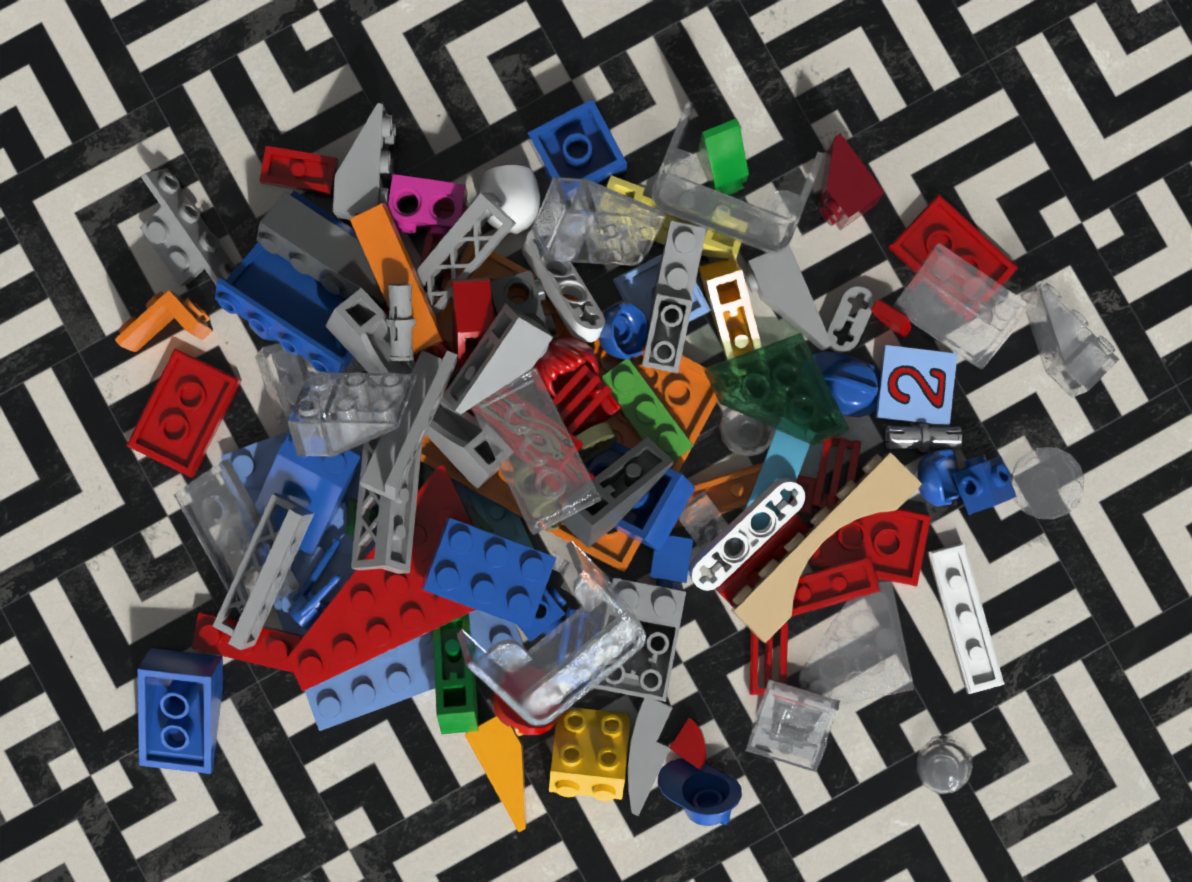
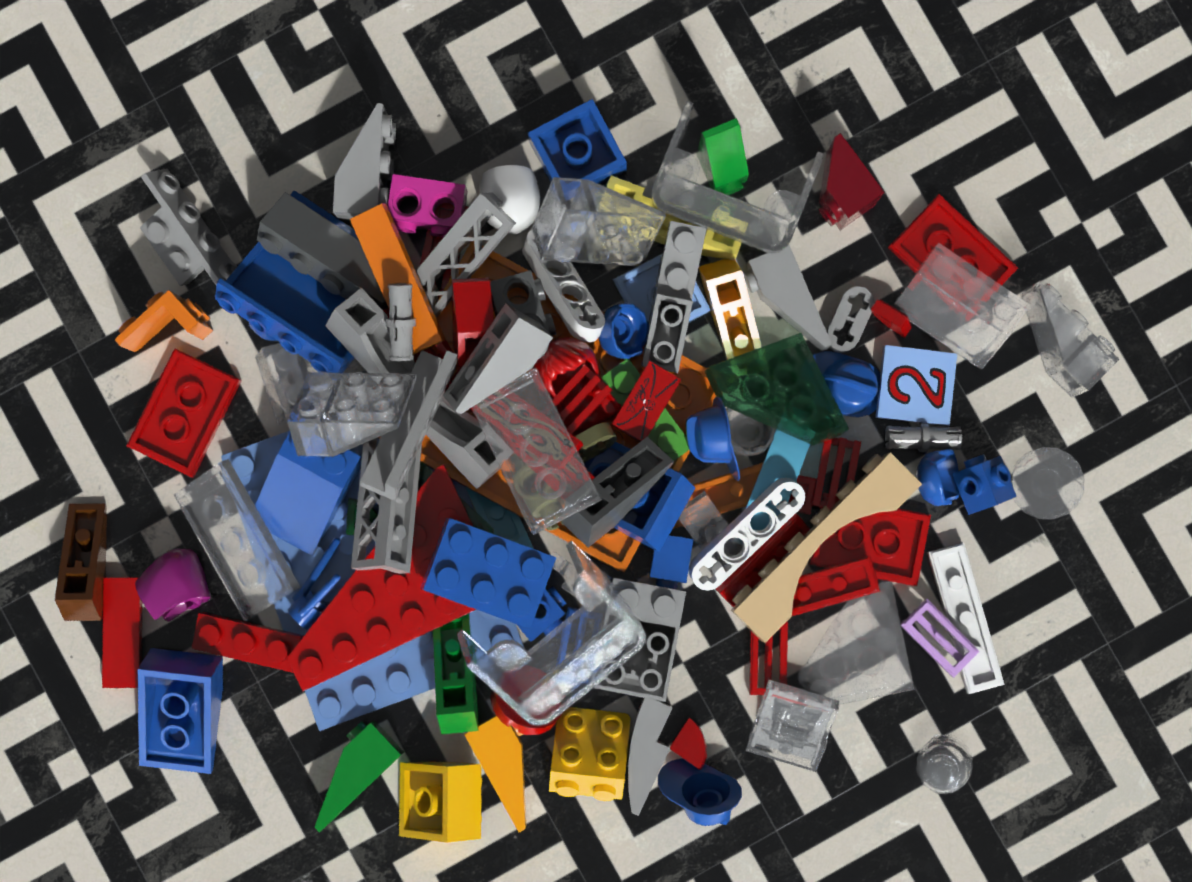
light grey fence [213,493,315,650] -> none
red plate [259,146,339,195] -> none
none -> reddish brown slope [55,503,107,621]
none -> red tile [102,578,143,688]
none -> magenta piece [135,548,210,622]
none -> green slope [315,720,404,833]
none -> yellow slope [399,762,482,843]
none -> red tile [611,361,682,442]
none -> blue piece [685,396,740,481]
none -> lavender tile [899,599,980,678]

